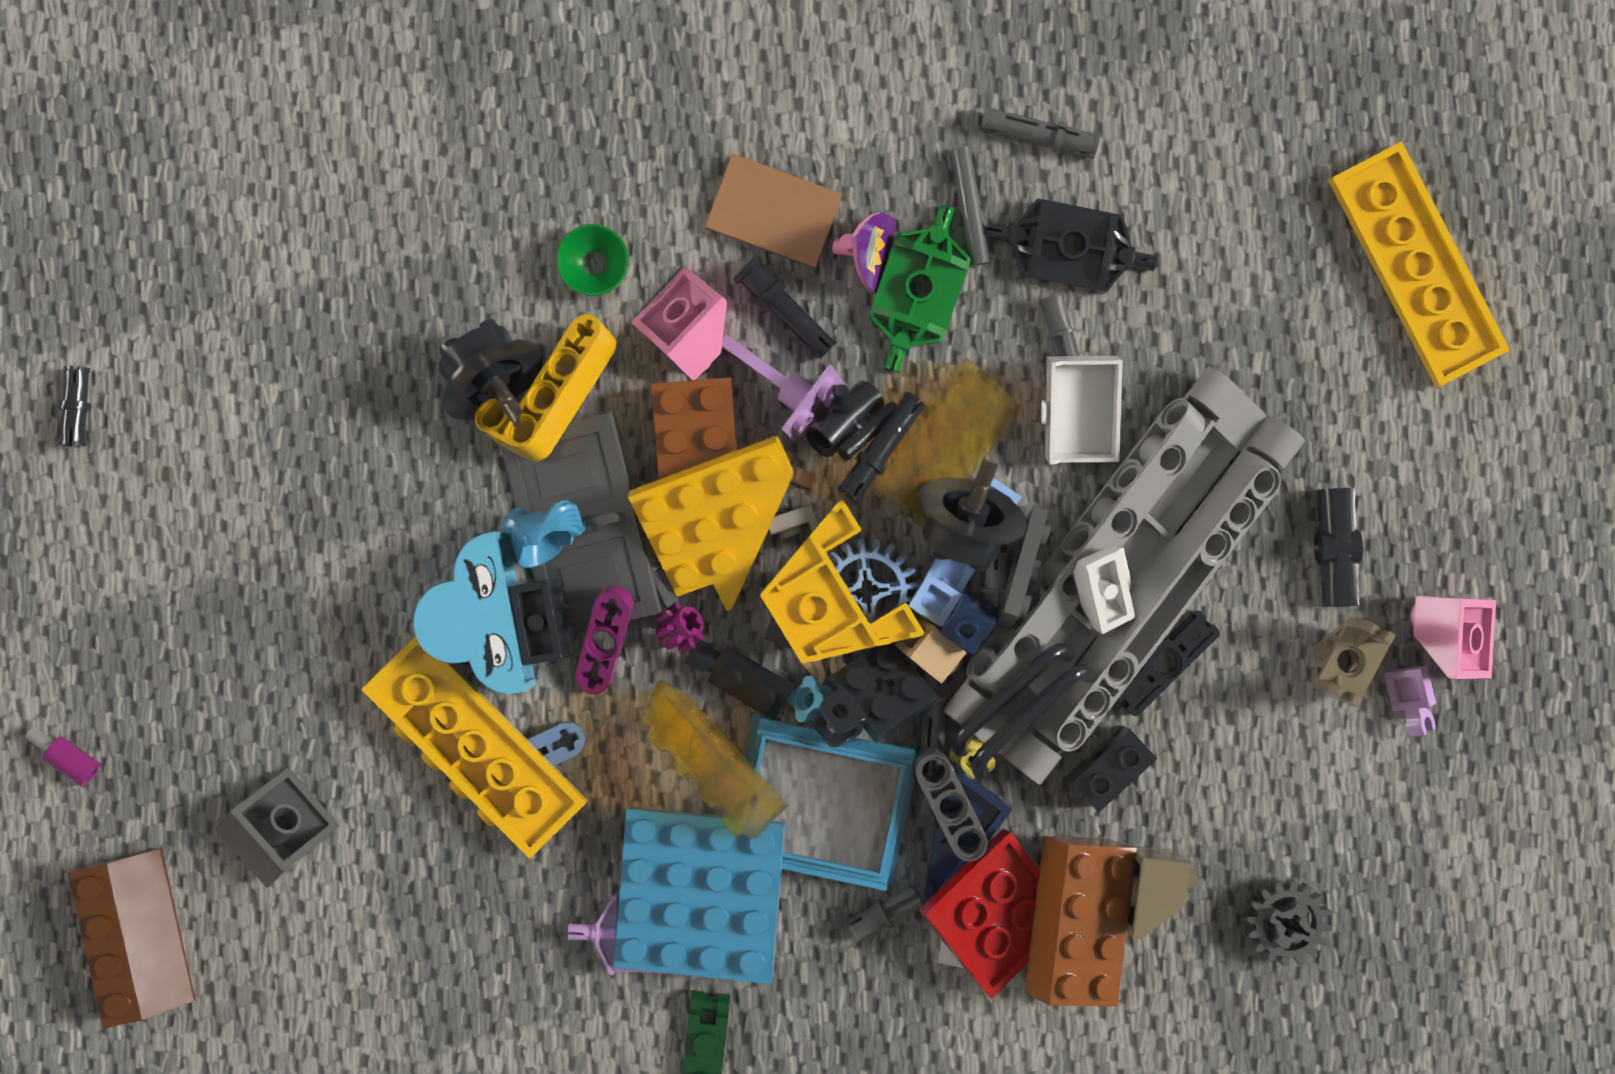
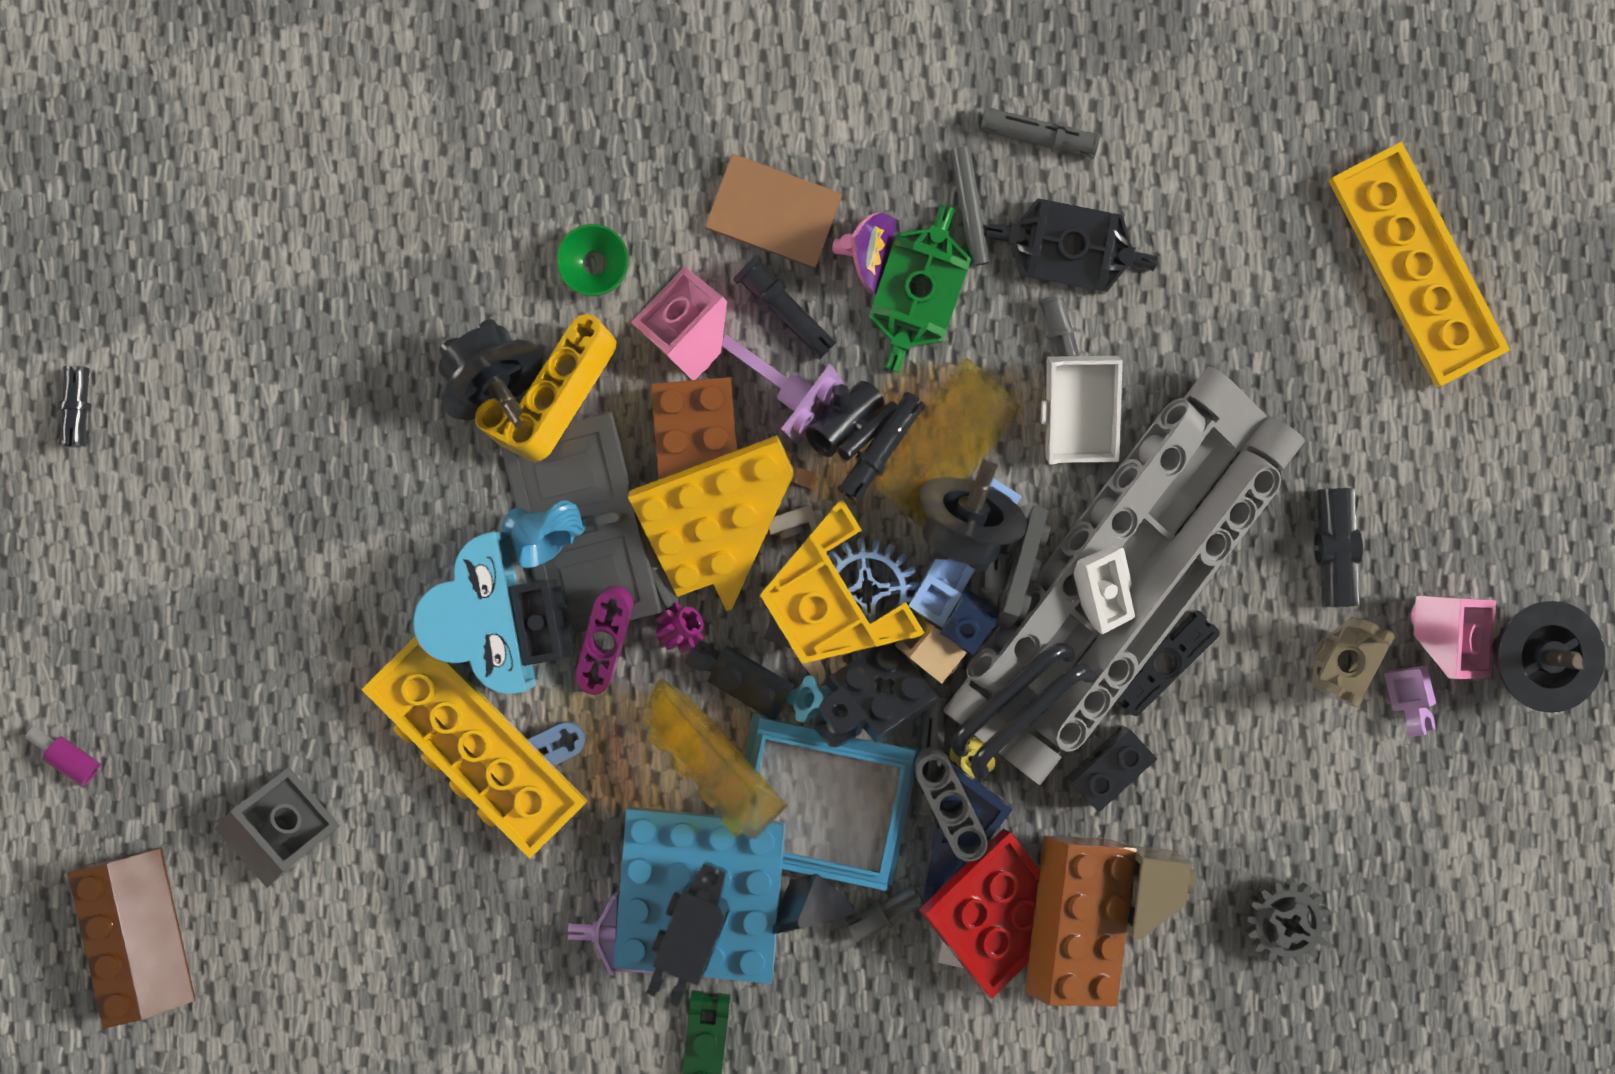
none -> black hinge [646,862,730,1007]
none -> black slope [772,874,856,934]
none -> black piece [1492,601,1605,713]

